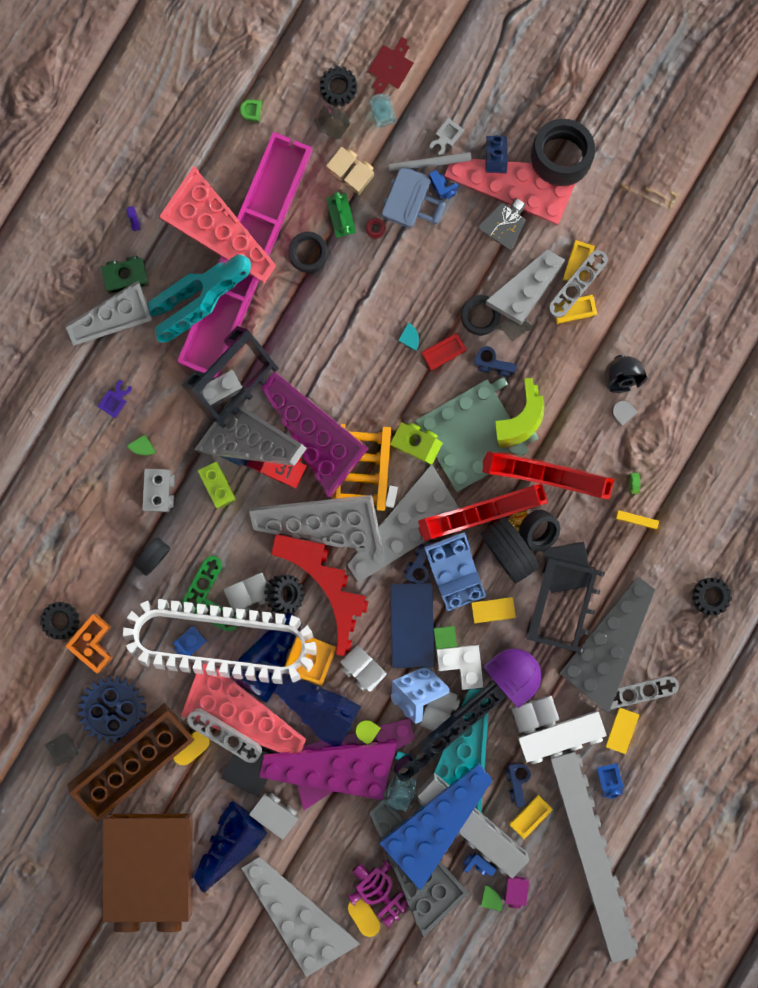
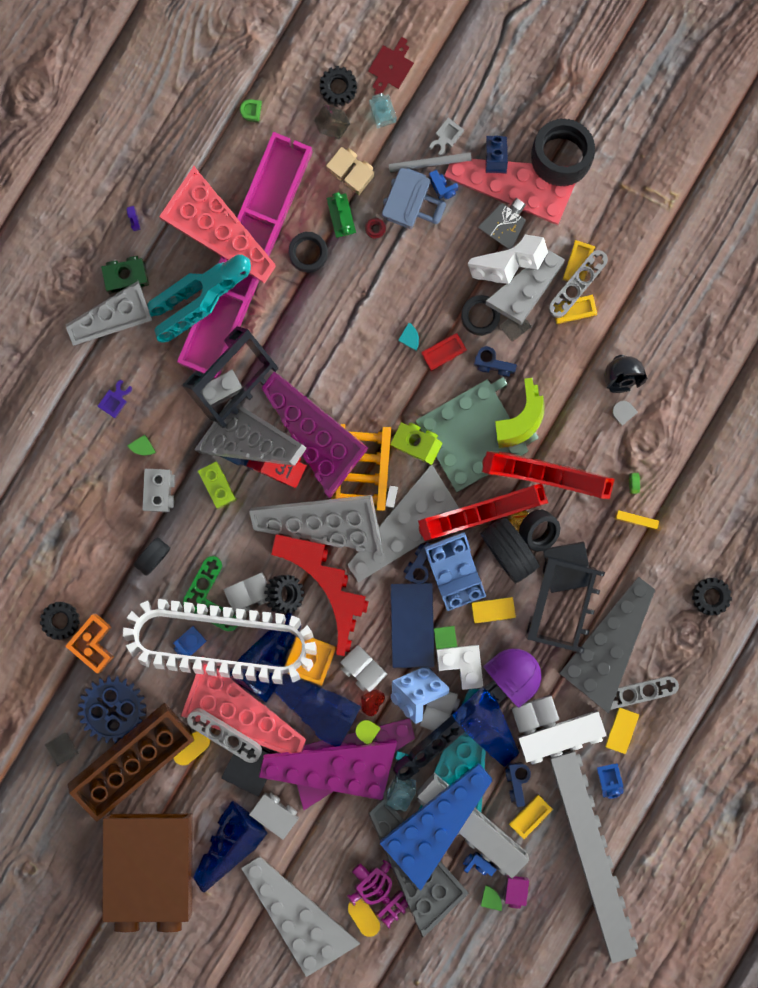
none -> clear red tile [361,689,385,717]
none -> clear blue wedge [452,687,519,767]
none -> white arch [468,235,548,284]

